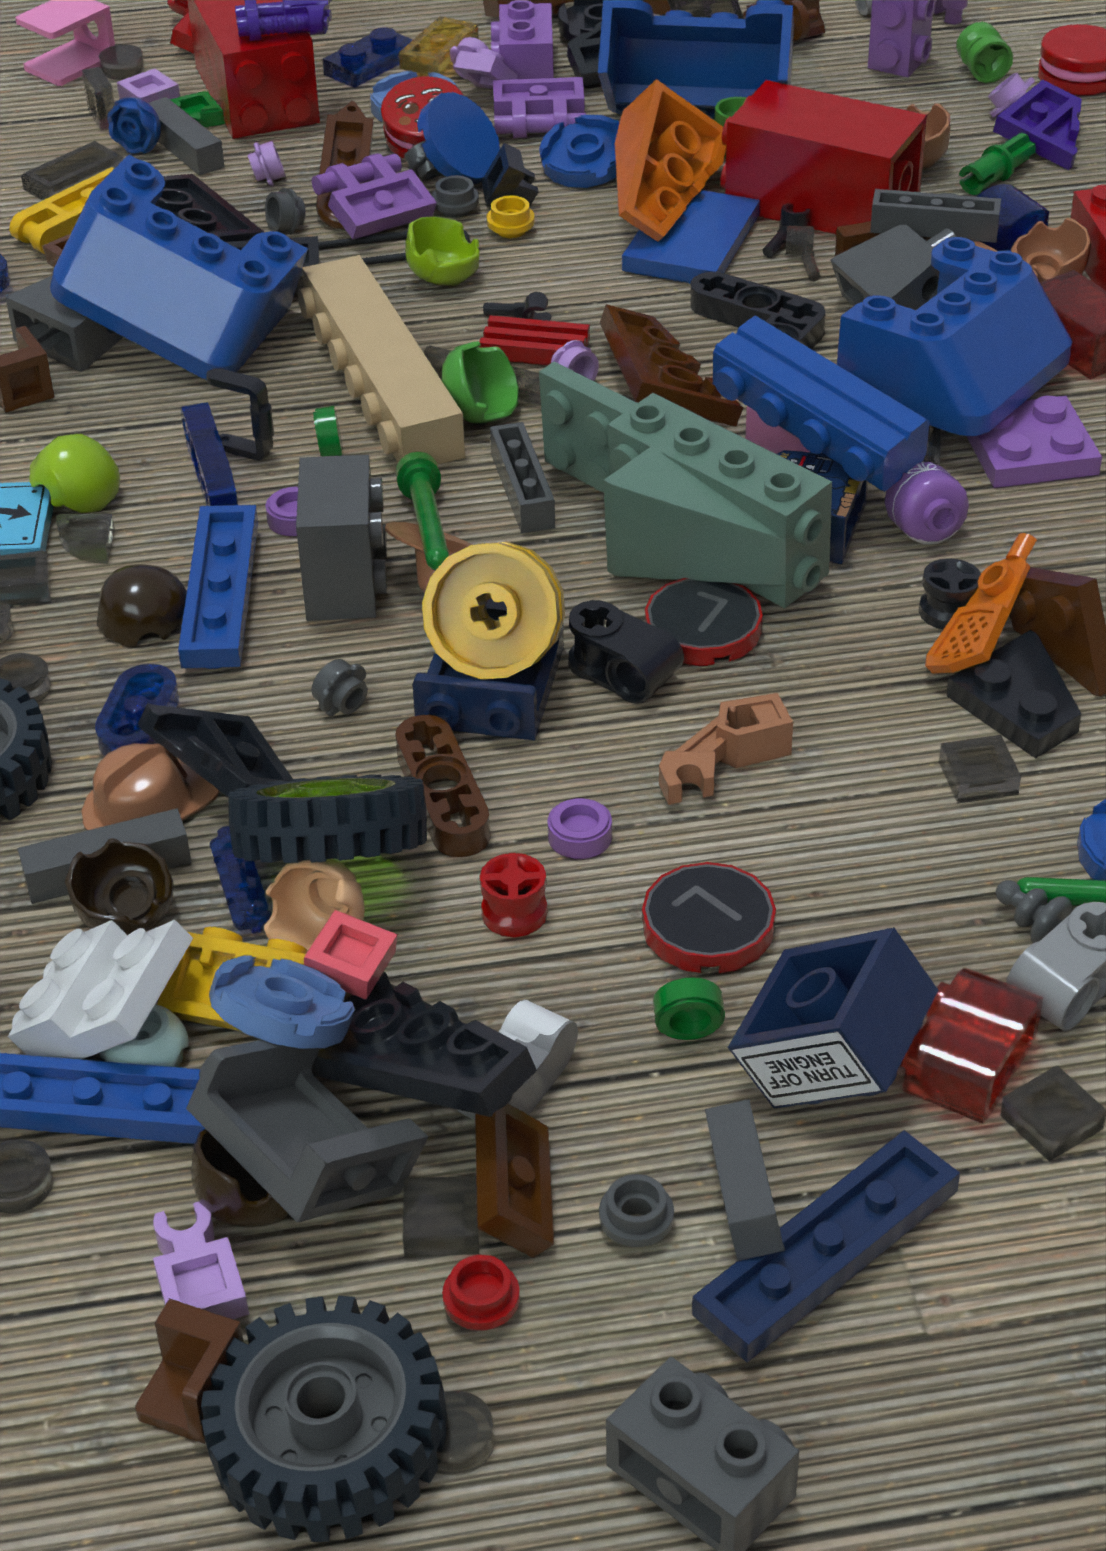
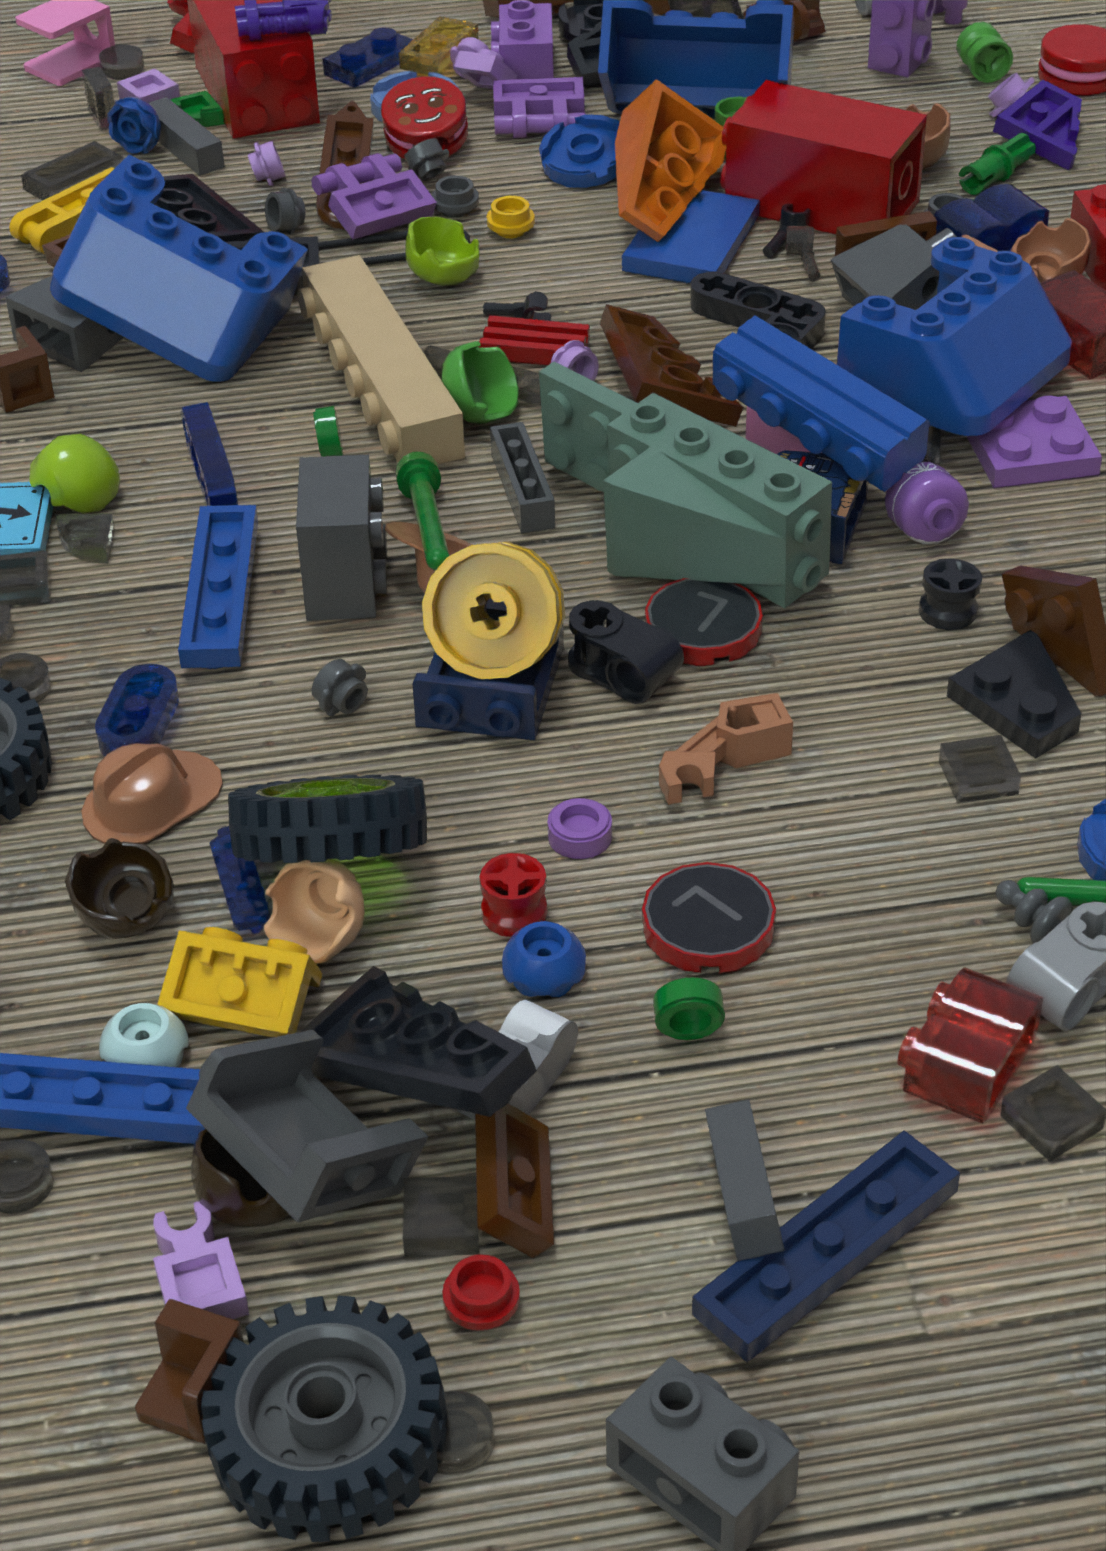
white plate [7,920,193,1060] -> none
dark grey piece [17,808,191,904] -> none
dark brown hair [97,564,187,647] -> none
black wing [138,704,293,797] -> none
black piece [206,368,274,461] -> none
medium blue tile [209,956,355,1049] -> none
medium lavender tile [265,487,298,536] -> none
coral plate [304,910,398,1000] -> none
reddish brown beam [395,715,490,857] -> none
blue tile [417,92,500,184] -> none
black tile [481,143,539,207] -> none
dark grey plate [599,1174,674,1247] -> none
dark blue brick [728,927,939,1109] -> none
dark grey piece [870,189,1001,243] -> none
orange piece [925,533,1037,673] -> none
none -> blue plate [502,921,586,997]

